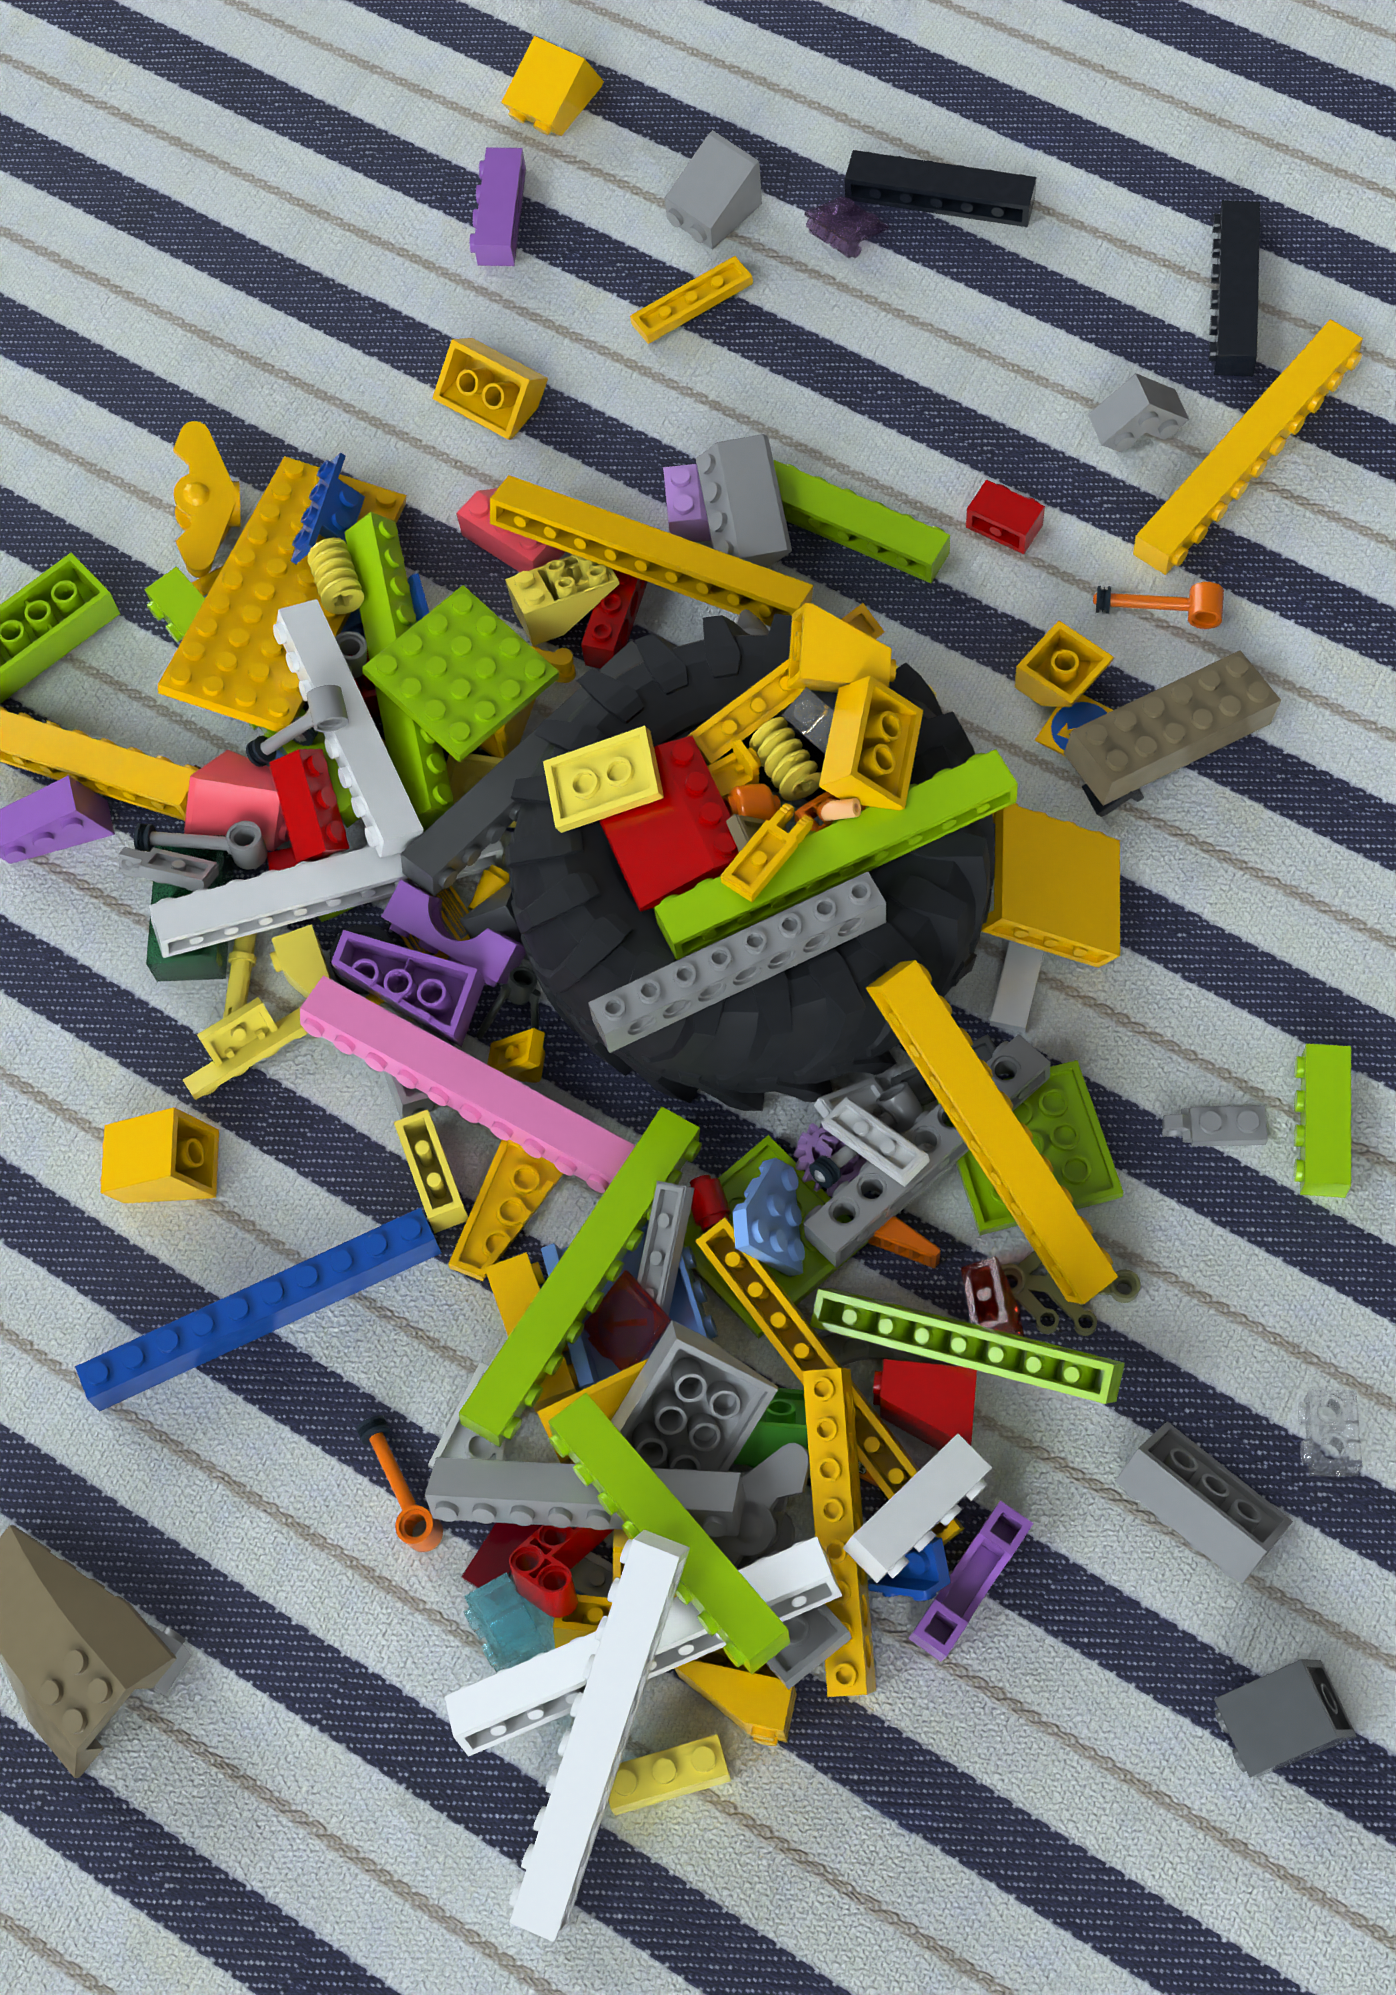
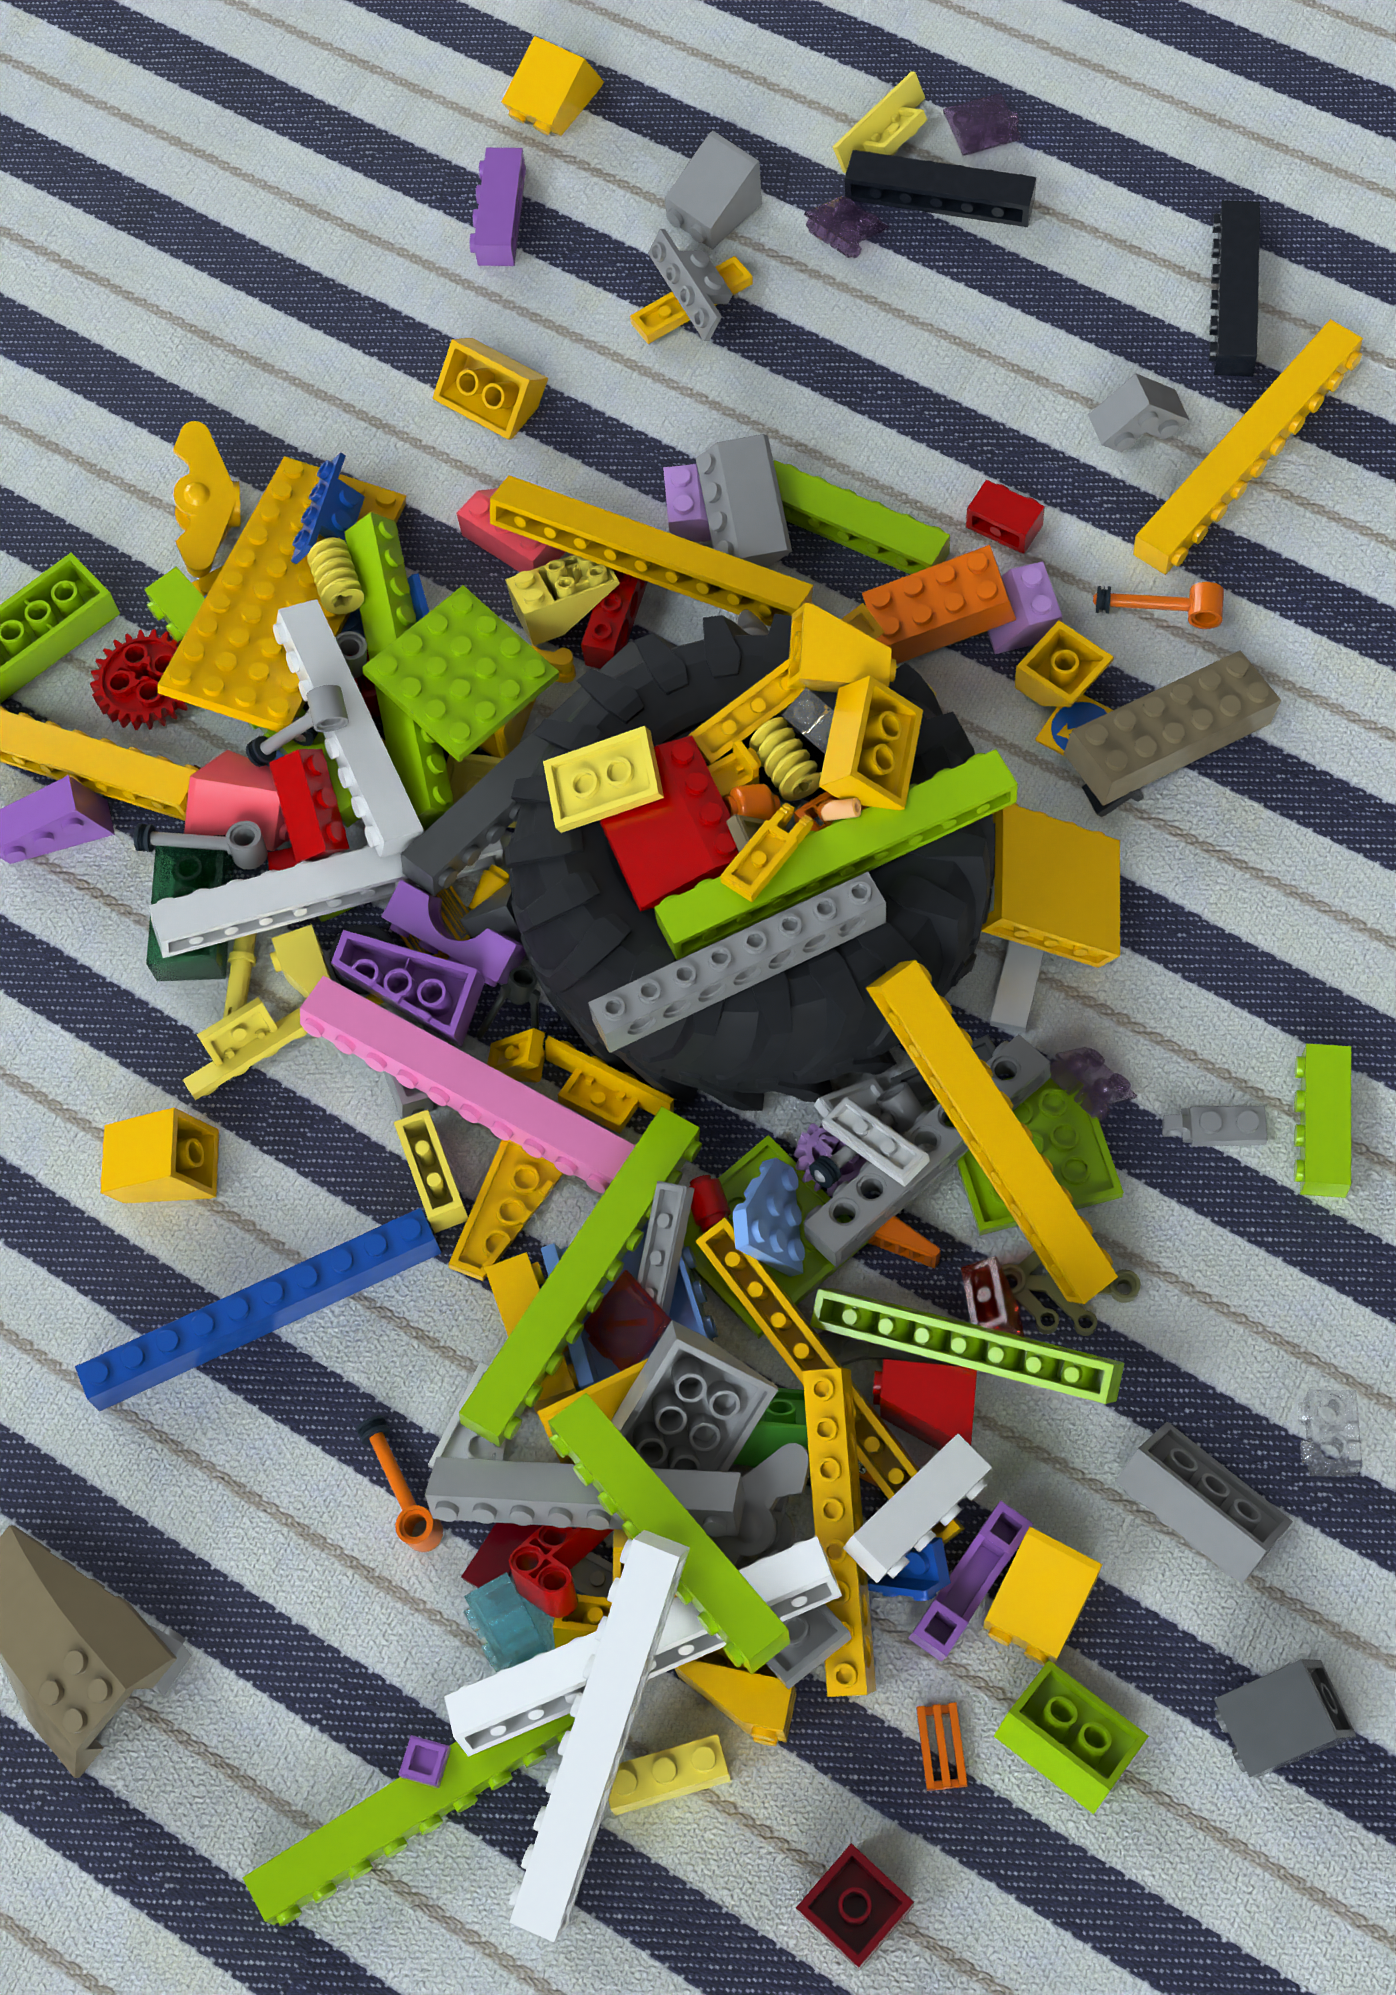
light grey hinge [118,847,219,891] -> none
none -> red gear [90,629,188,730]
none -> lime brick [242,1713,575,1926]
none -> medium lavender tile [398,1735,451,1788]
none -> yellow bracket [545,1036,674,1134]
none -> light grey bracket [648,229,733,341]
none -> dark red brick [796,1843,914,1971]
none -> light yellow bracket [832,72,927,173]
none -> orange brick [862,545,1016,664]
none -> orange tile [916,1702,967,1791]
none -> clear purple hinge [943,93,1021,156]
none -> yellow slope [983,1526,1103,1665]
none -> lavender slope [987,561,1062,654]
none -> lime slope [994,1660,1149,1814]
none -> clear purple hinge [1050,1047,1138,1121]

